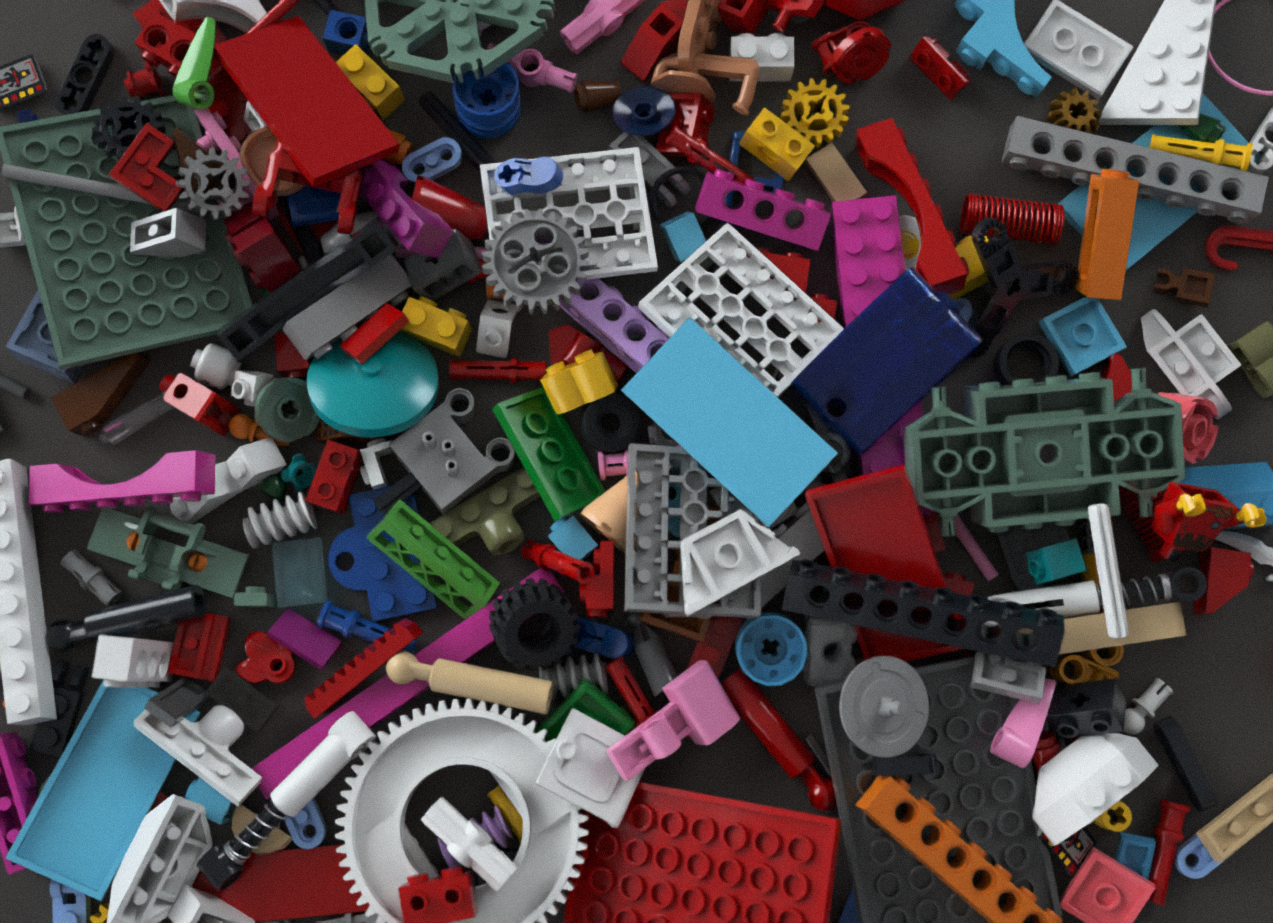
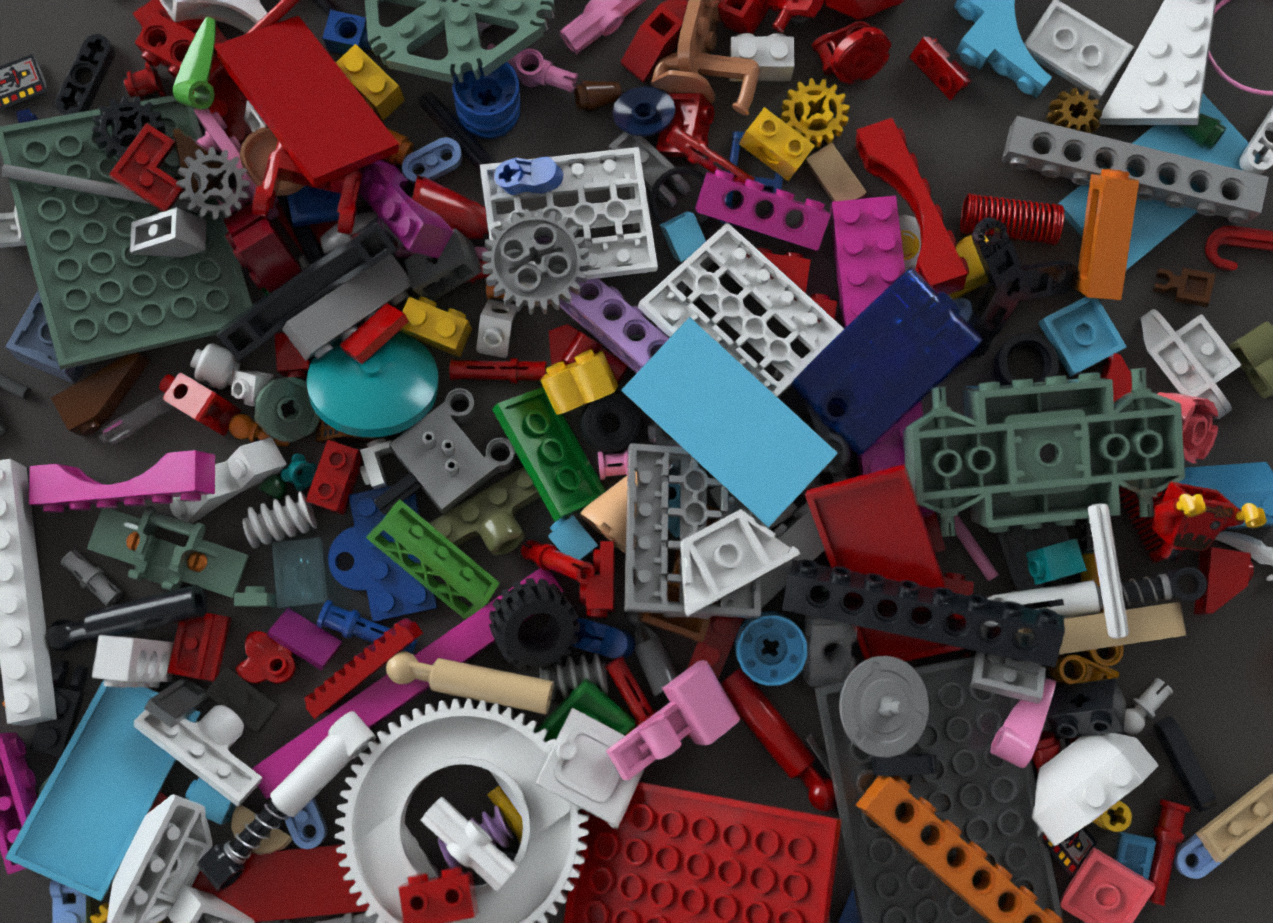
yellow pin [1149,134,1253,171] -> none

